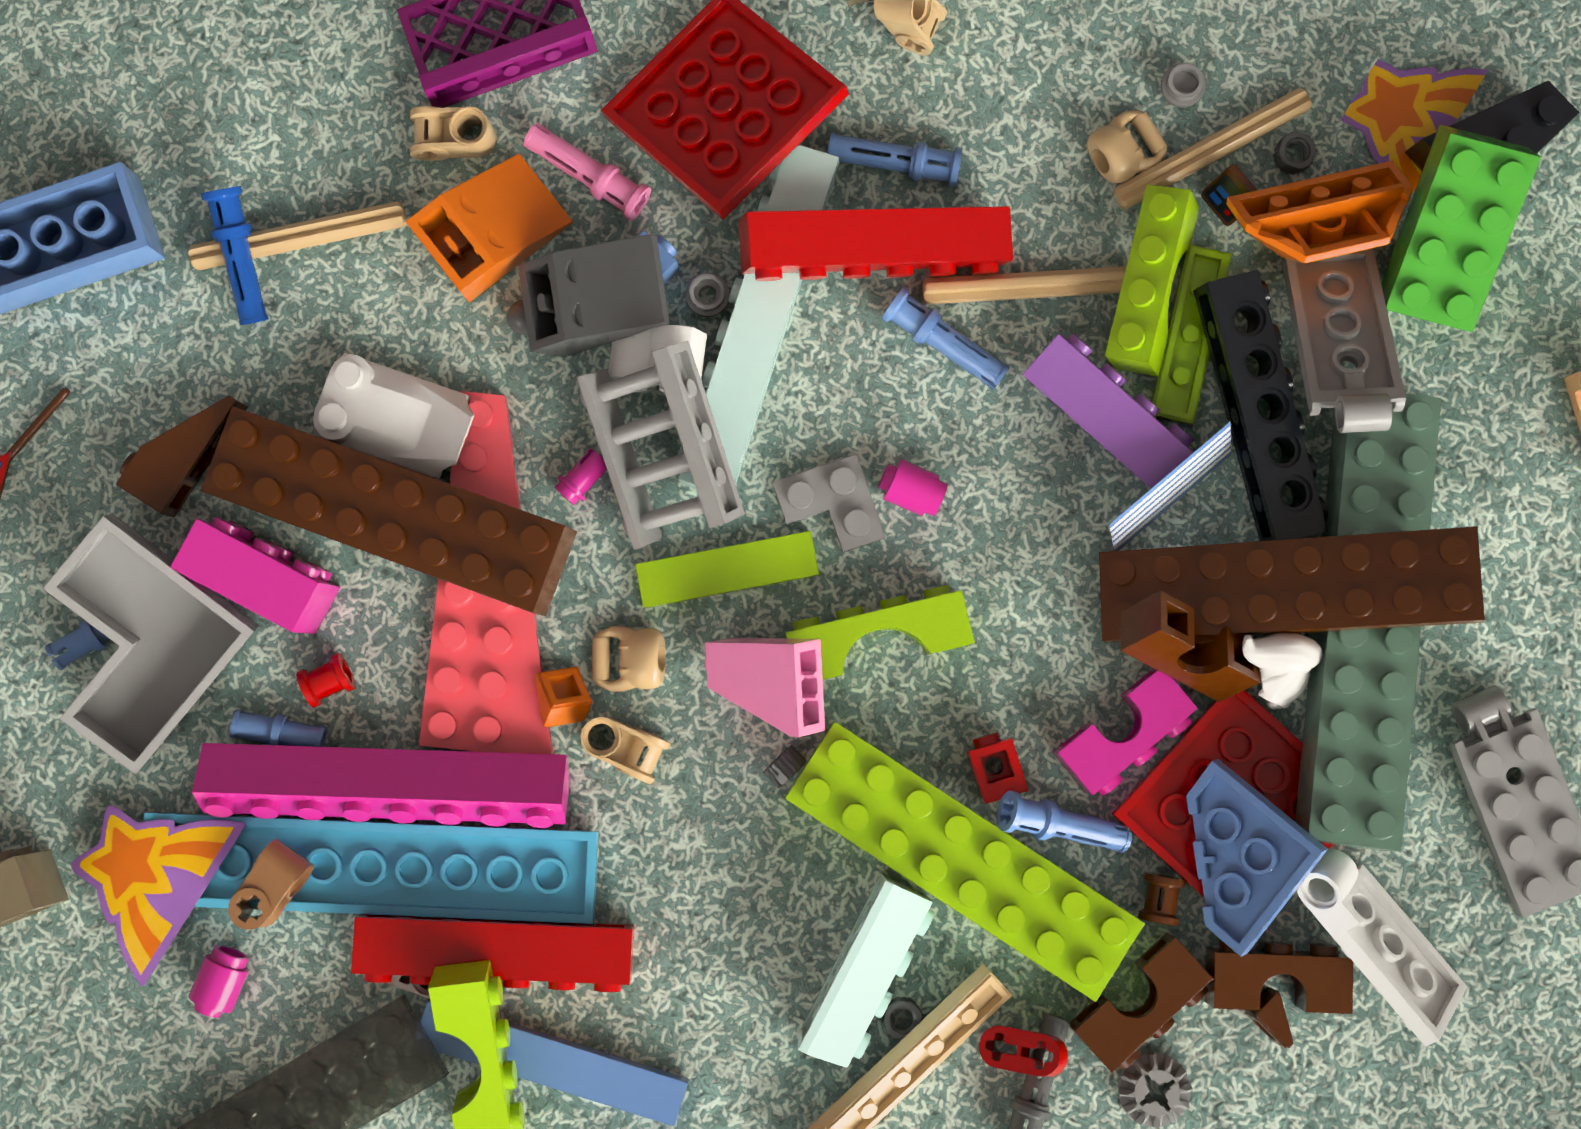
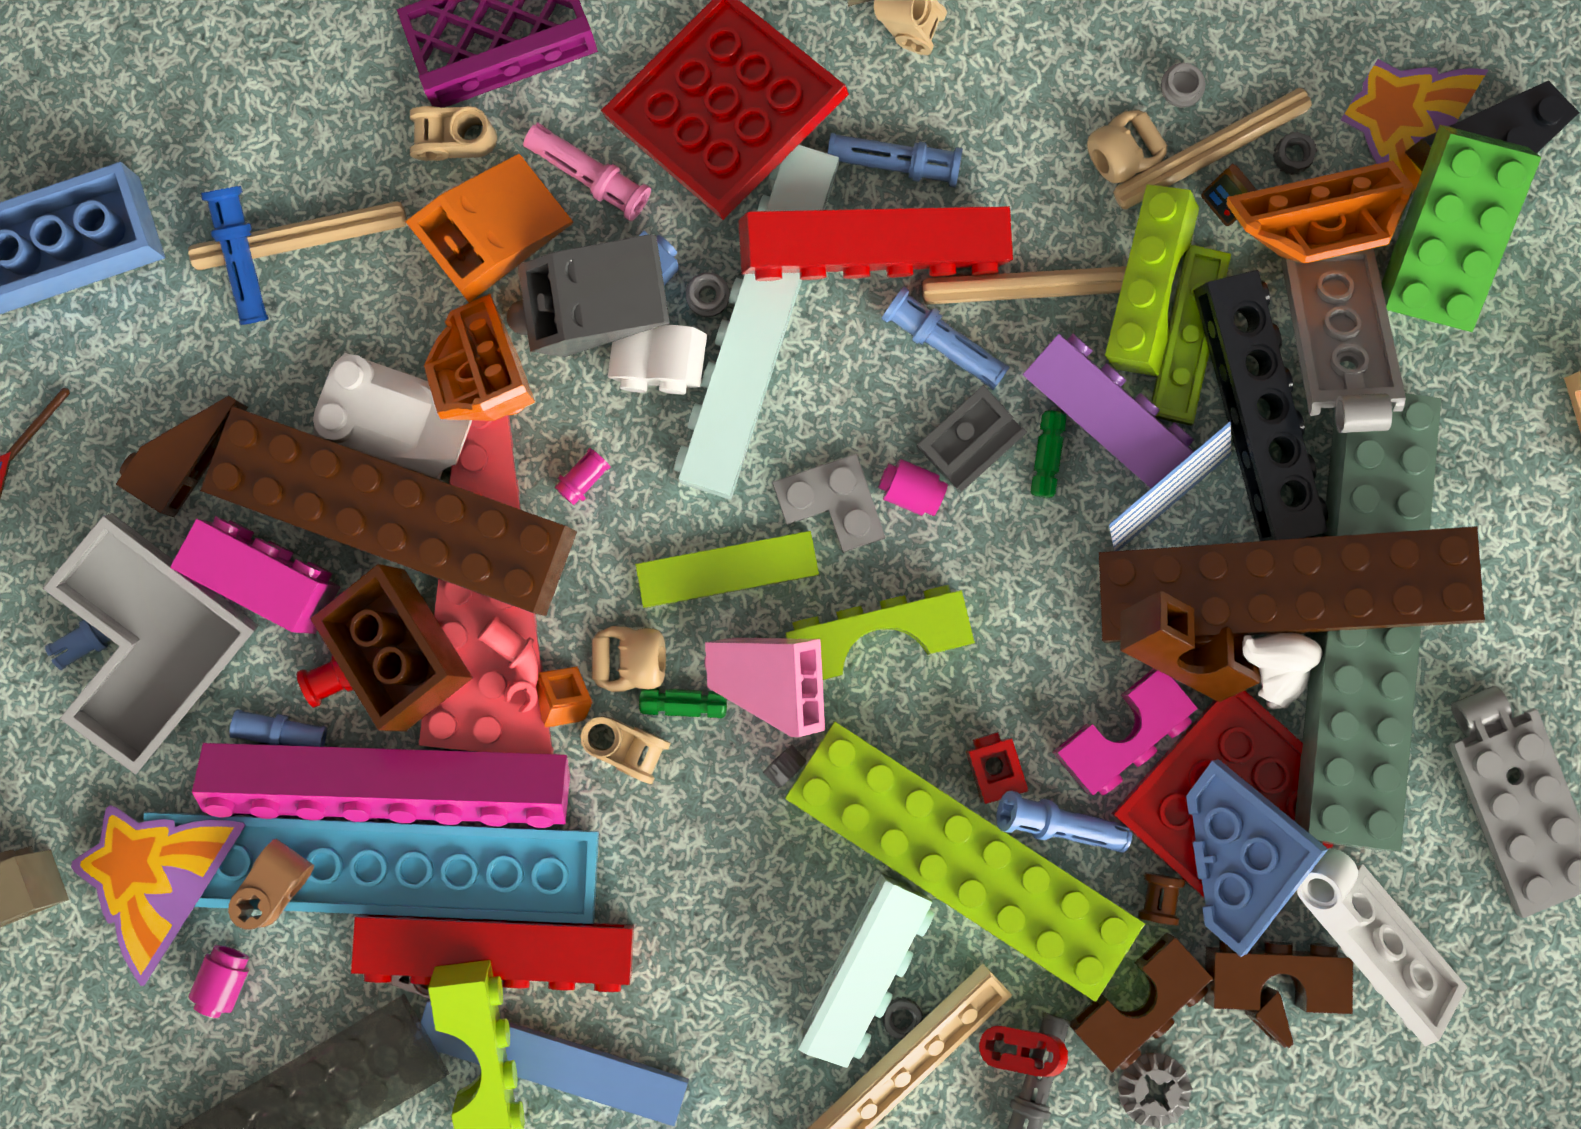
light grey fence [576,341,745,550] -> none
none -> reddish brown brick [310,564,473,731]
none -> orange wedge [424,294,535,421]
none -> coral piece [477,616,538,713]
none -> green axle [639,688,727,718]
none -> dark grey plate [917,385,1027,493]
none -> green axle [1031,410,1067,498]

